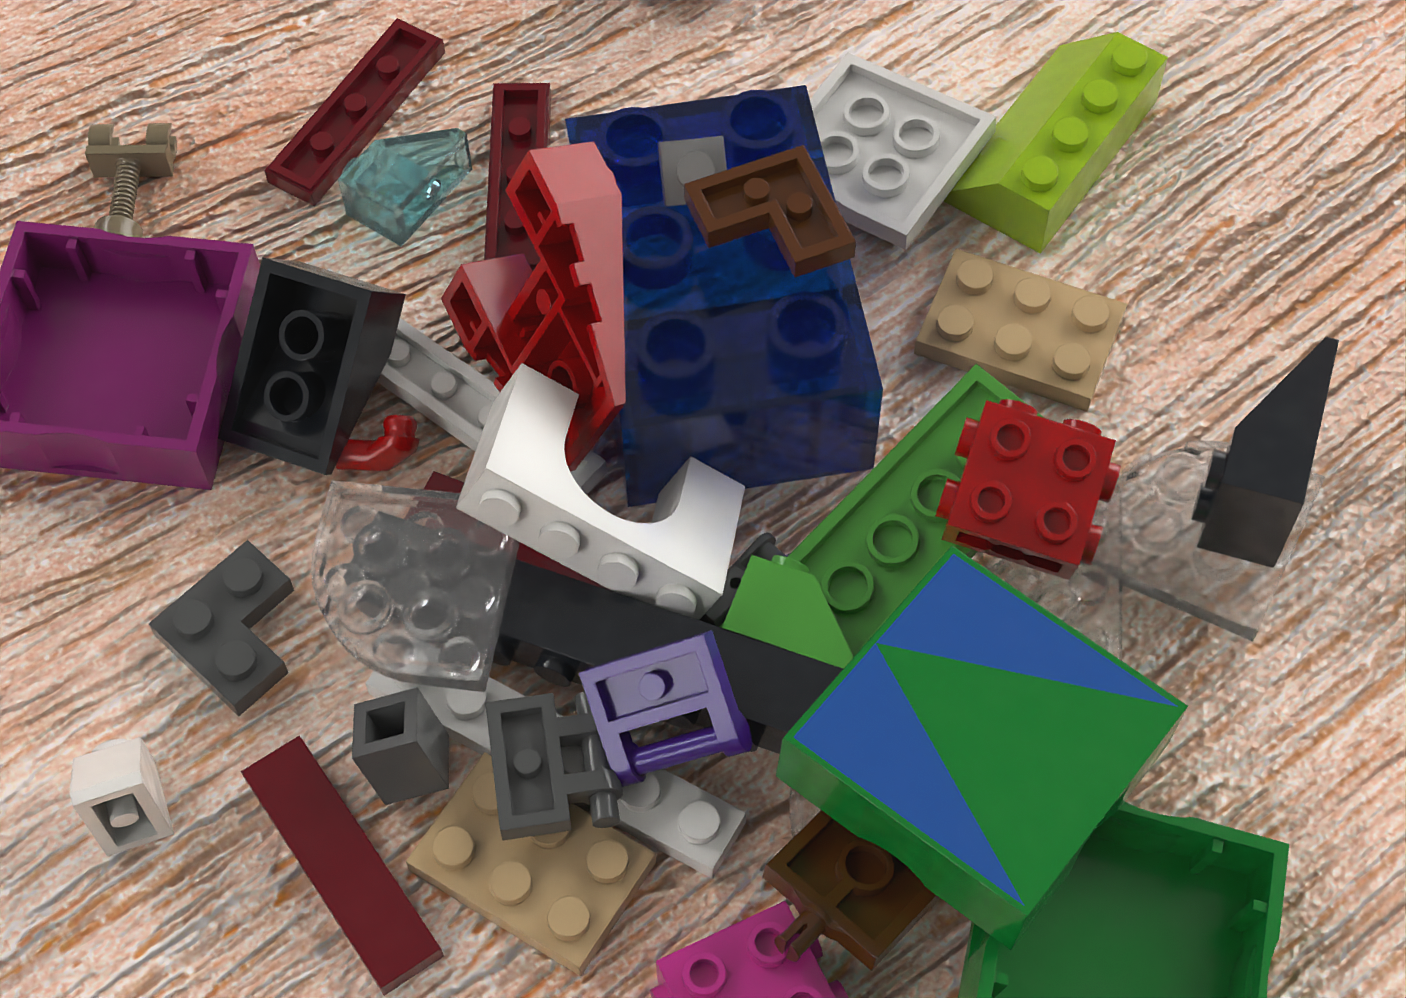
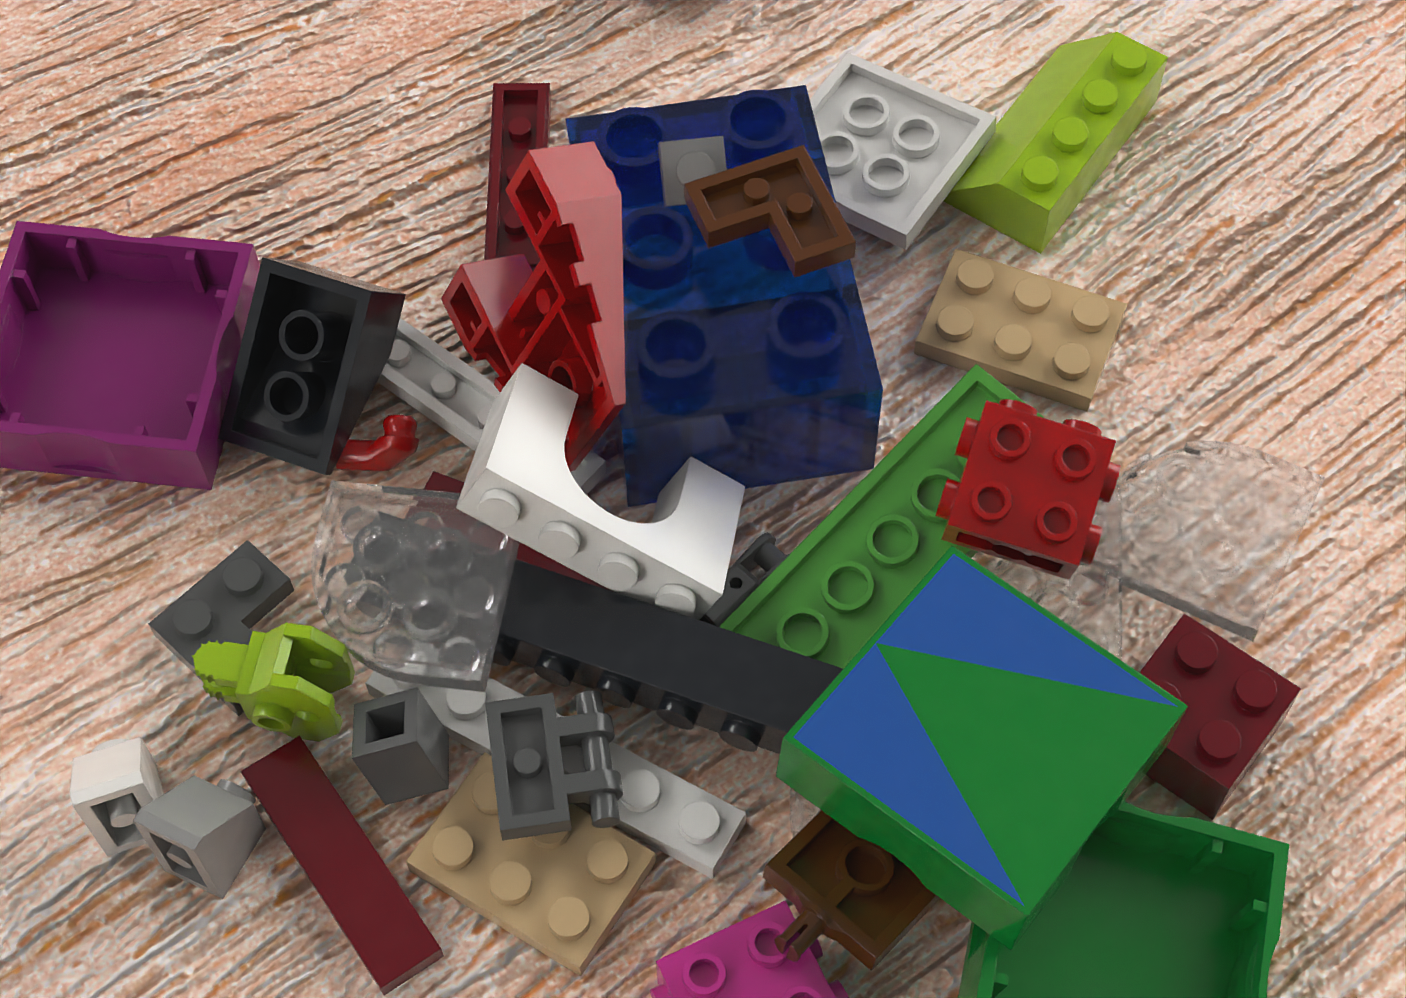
dark tan bar [85,123,177,238] -> none
dark red tile [264,18,445,207] -> none
clear light blue slope [338,128,472,247] -> none
plate [579,630,752,787] -> none
bright green slope [722,555,854,669] -> none
black slope [1191,337,1339,568] -> none
none -> light grey slope [133,775,266,899]
none -> lime hinge [192,622,355,742]
none -> dark red brick [1139,613,1301,820]

